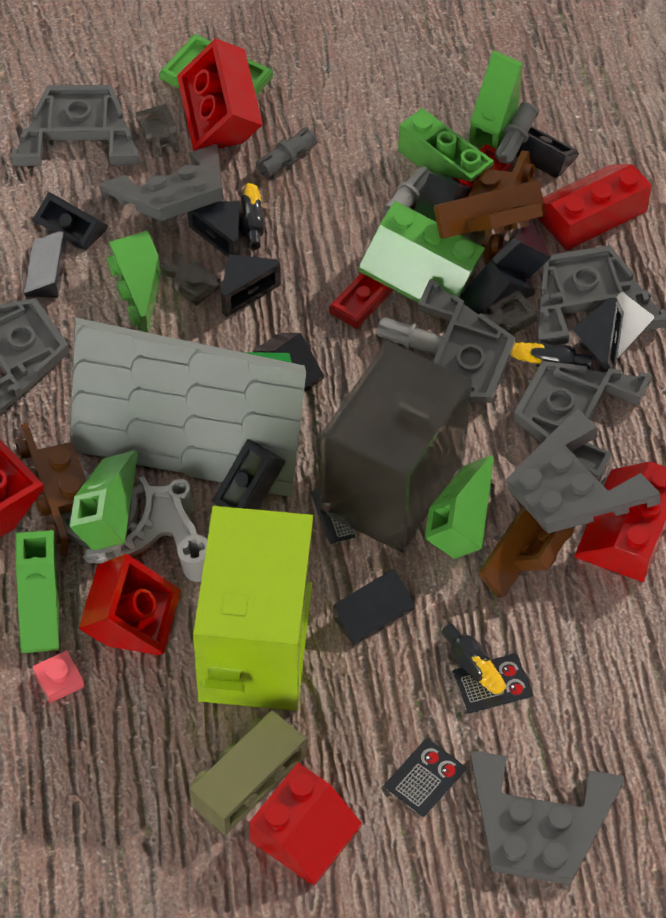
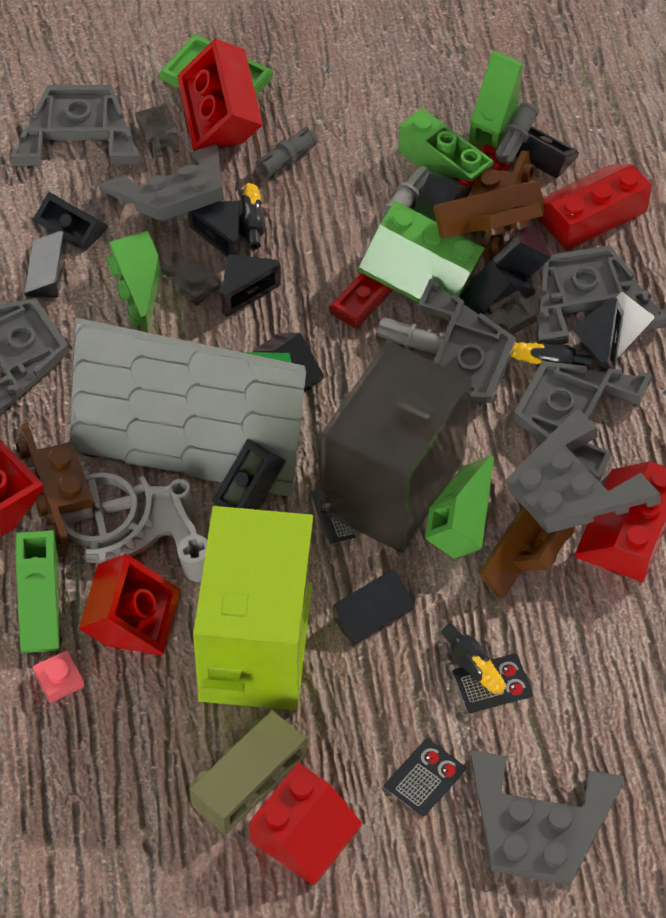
bright green slope [70,450,138,551] -> none

